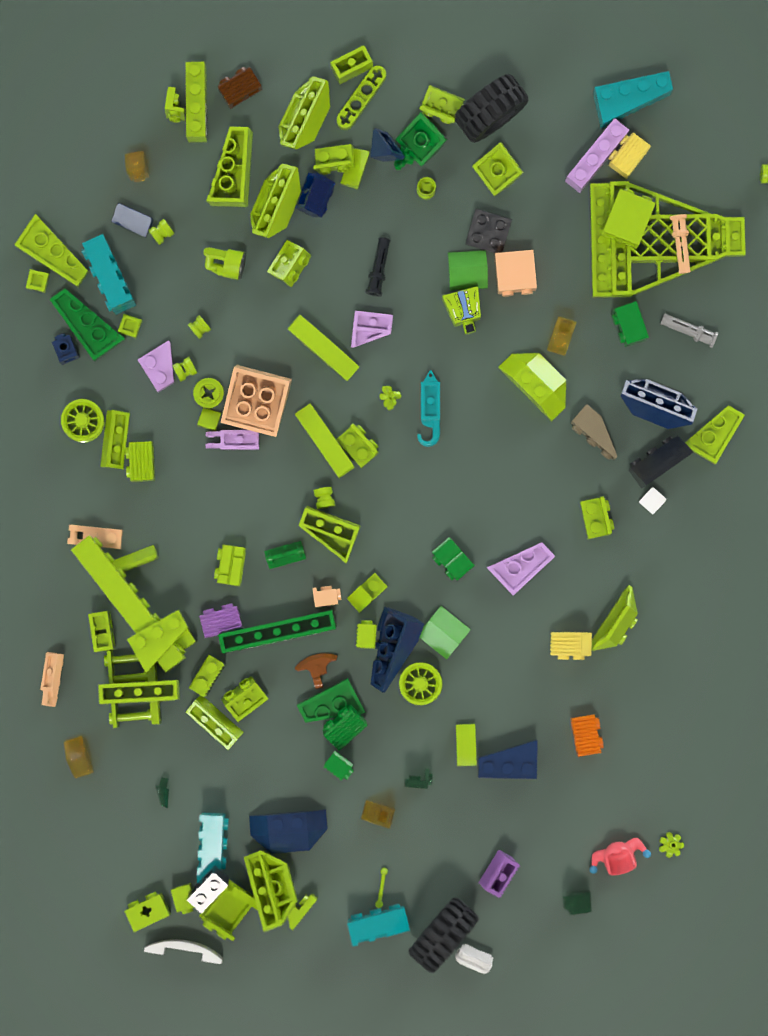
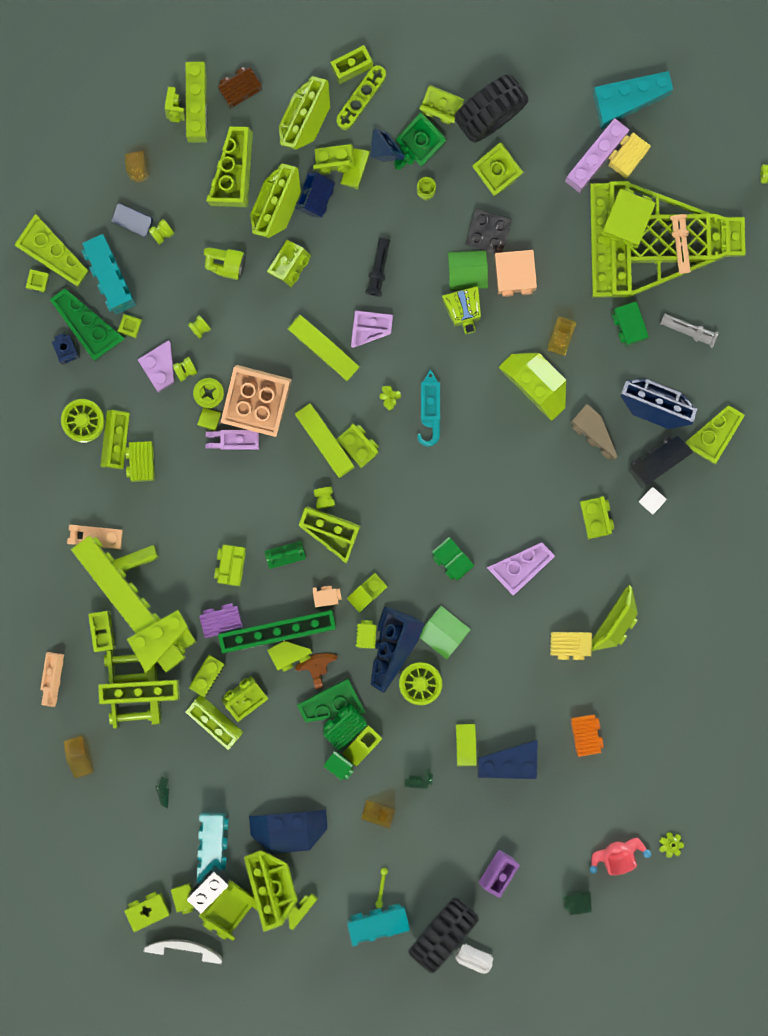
none -> lime slope [267,641,313,672]
none -> lime slope [342,725,383,767]

